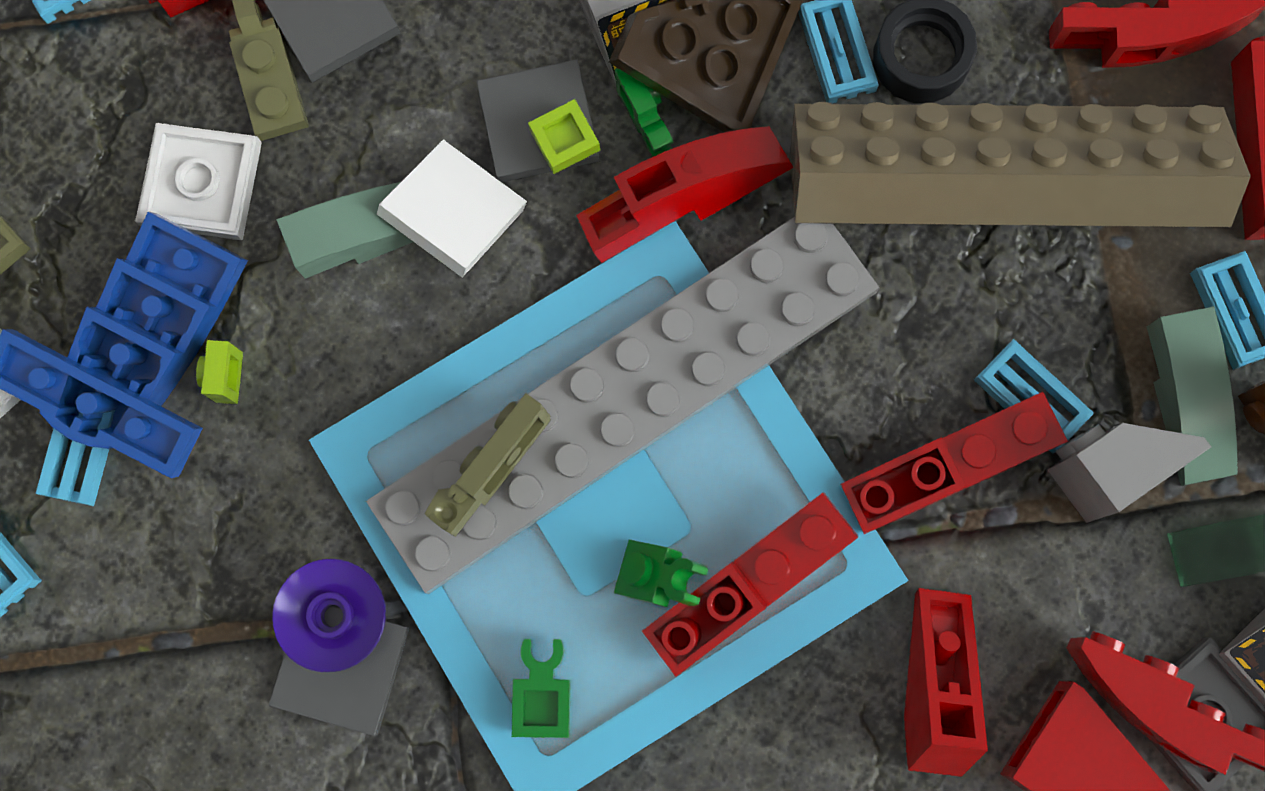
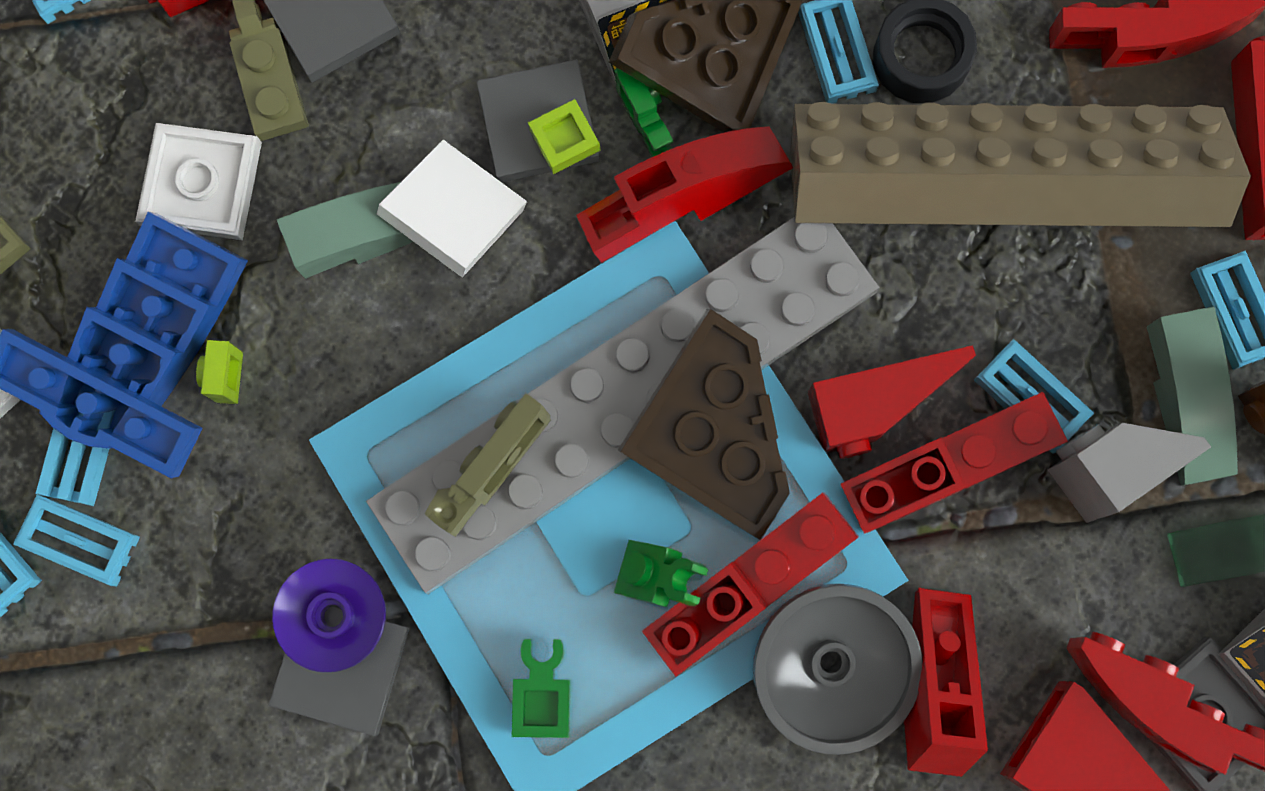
none -> medium azure tile [13,494,140,587]
none -> dark brown plate [618,309,790,540]
none -> dark grey dish [753,584,923,755]
none -> red slope [808,345,976,459]

